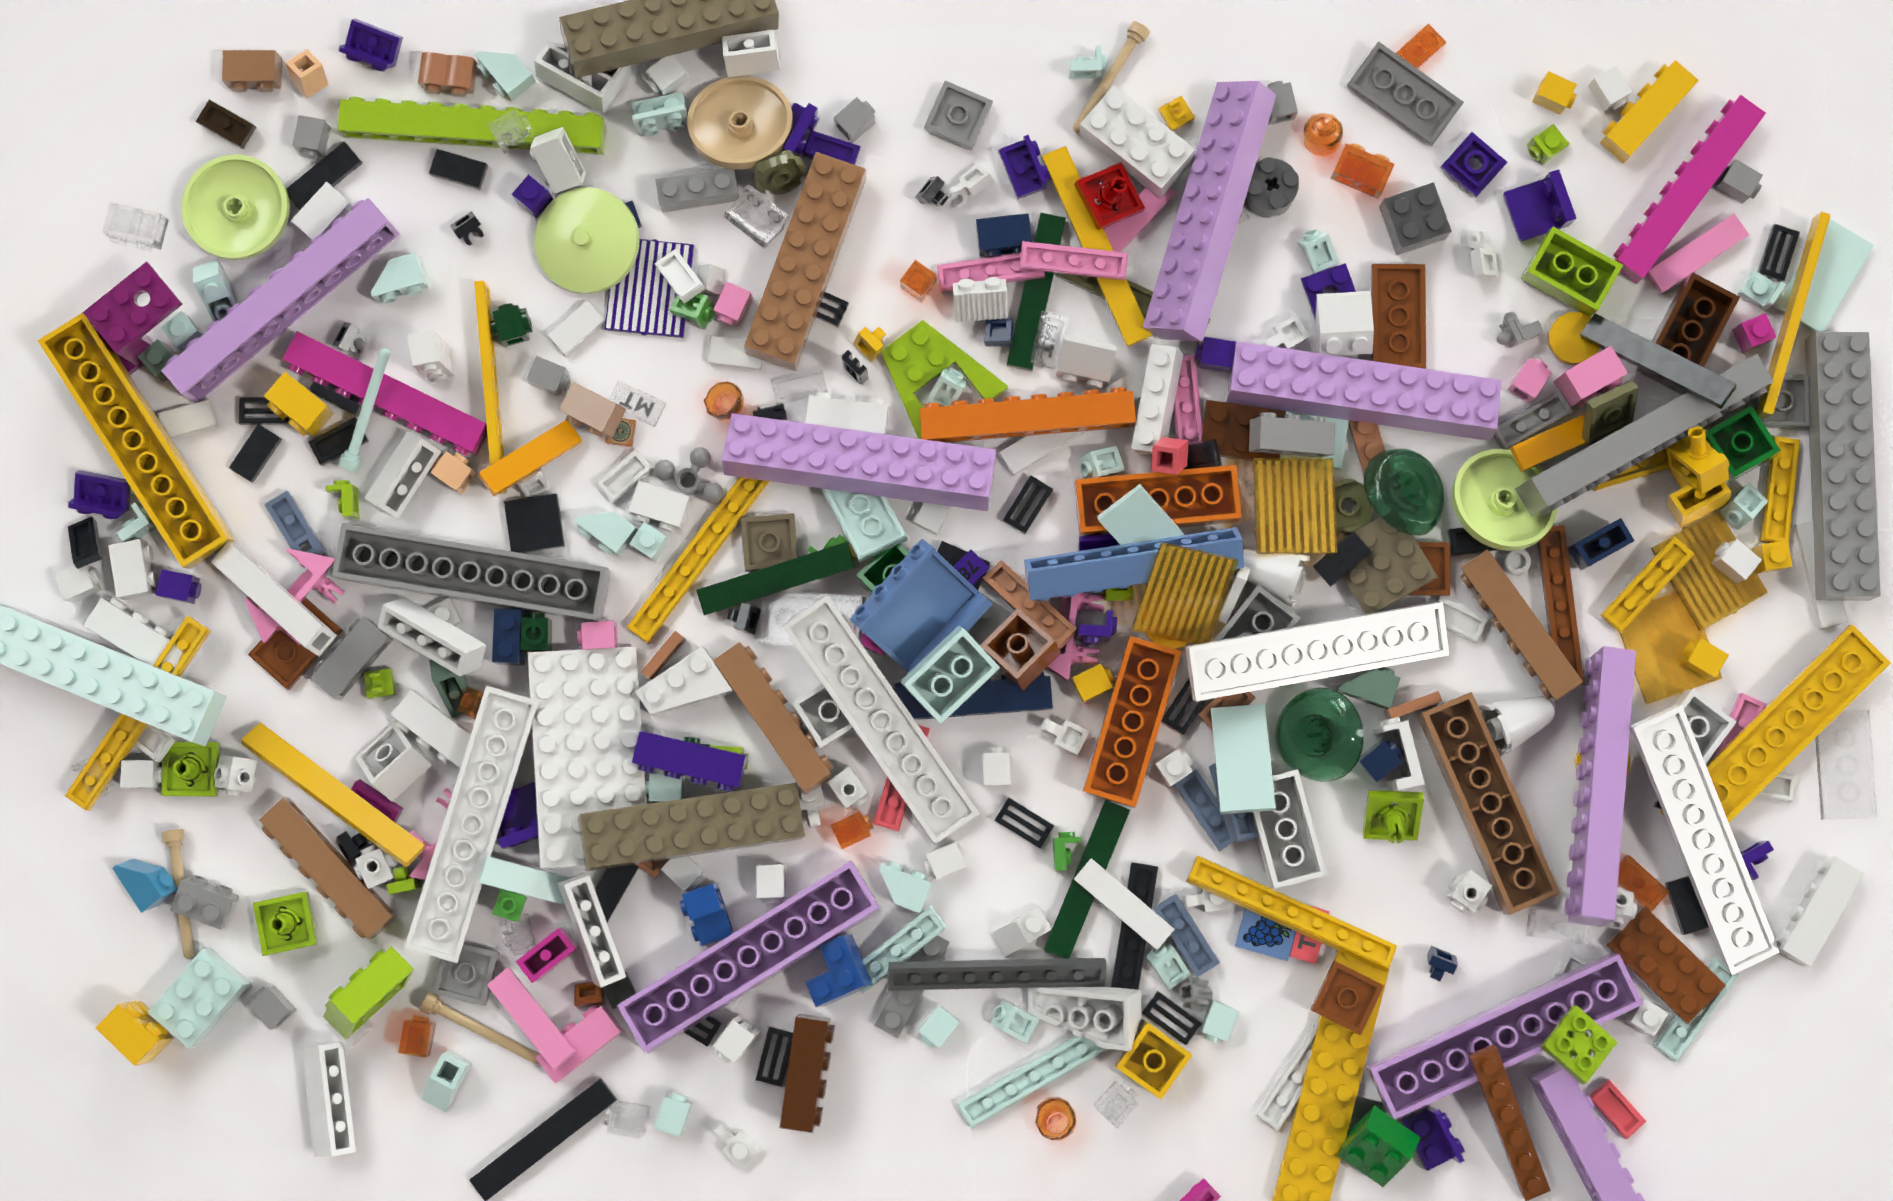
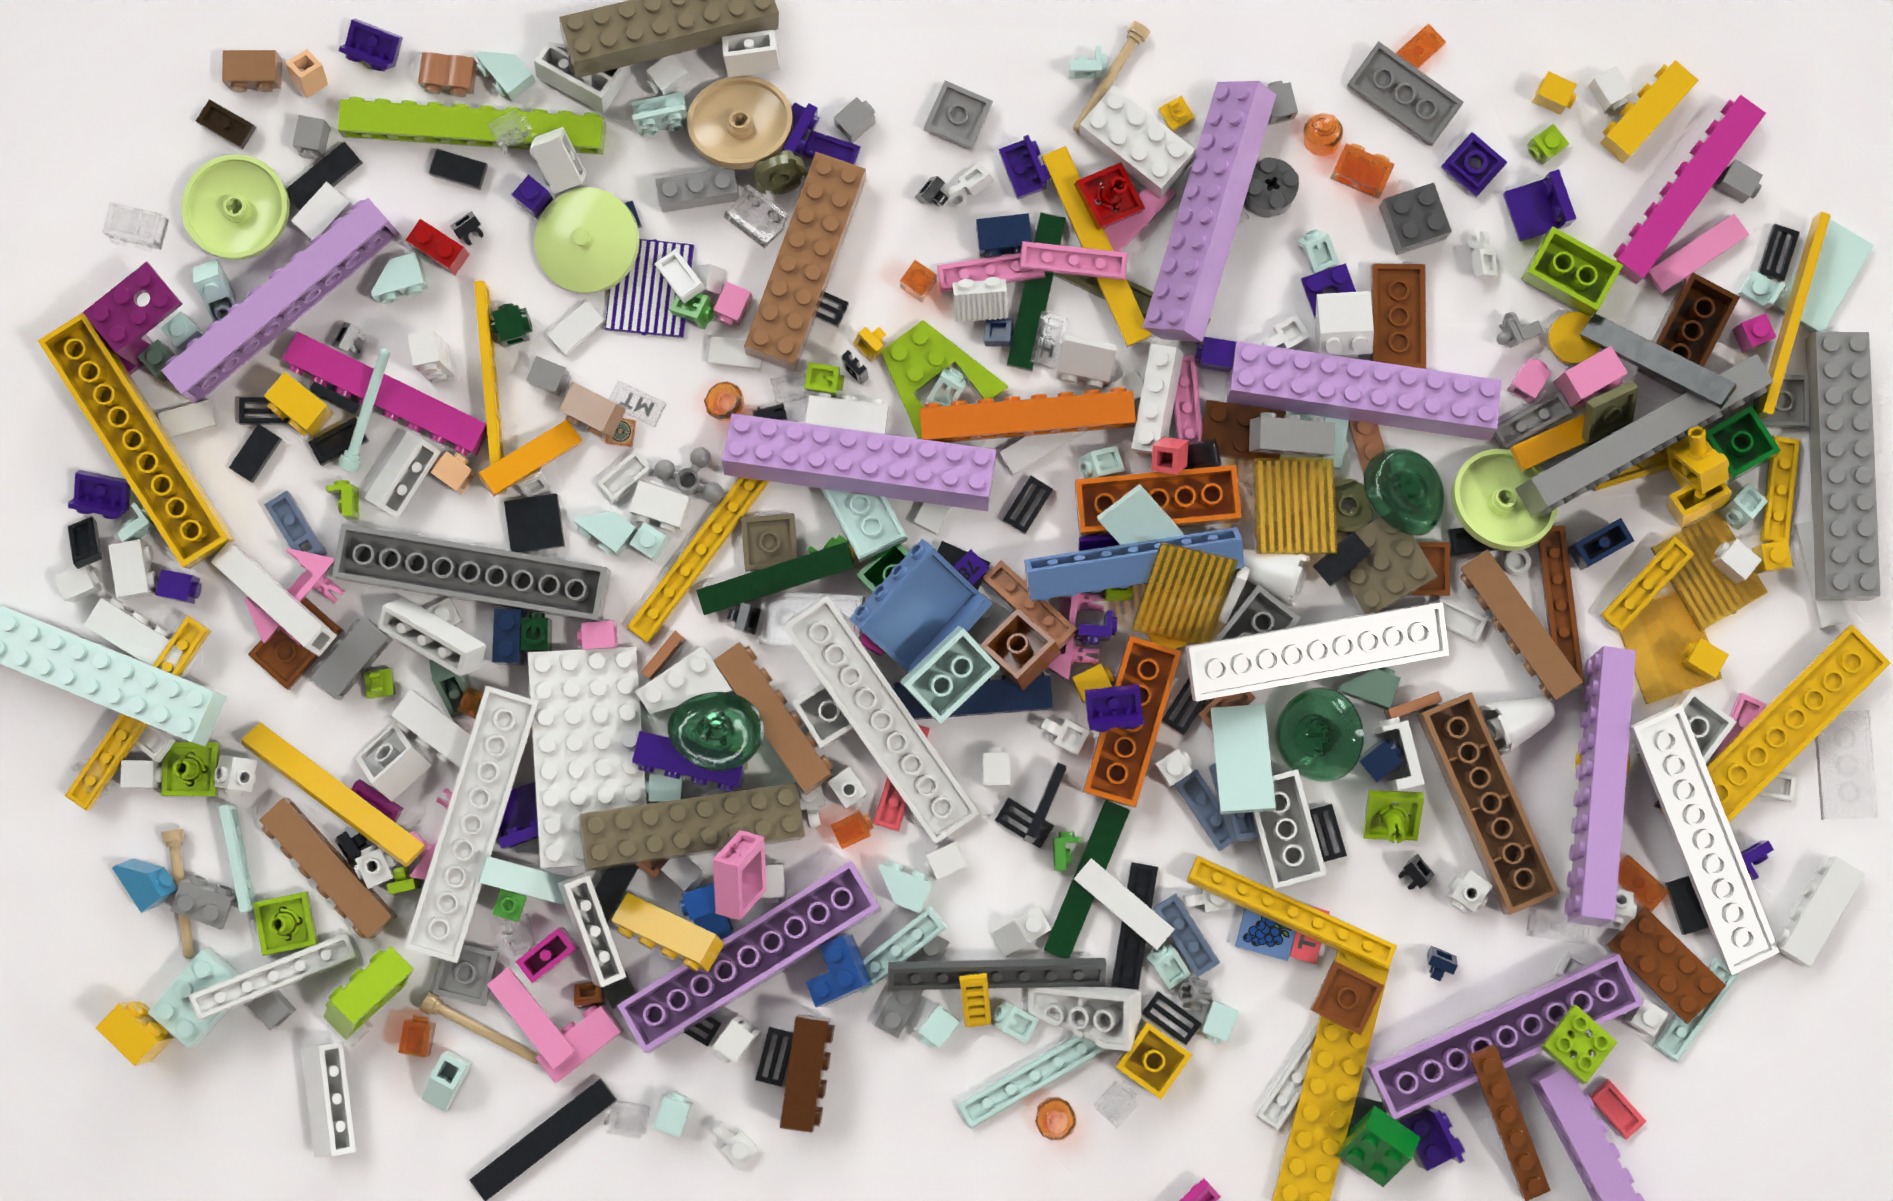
none -> white tile [188,933,357,1022]
none -> light aqua tile [219,805,256,913]
none -> red brick [405,218,470,276]
none -> yellow brick [611,892,724,972]
none -> clear green hat [667,692,764,771]
none -> bright pink window [713,830,767,920]
none -> lime bracket [804,362,844,397]
none -> yellow slope [959,973,992,1027]
none -> black tile [1023,762,1067,844]
none -> dark purple bracket [1085,684,1144,732]
none -> black tile [1309,804,1347,862]
none -> black tile [1398,854,1435,890]

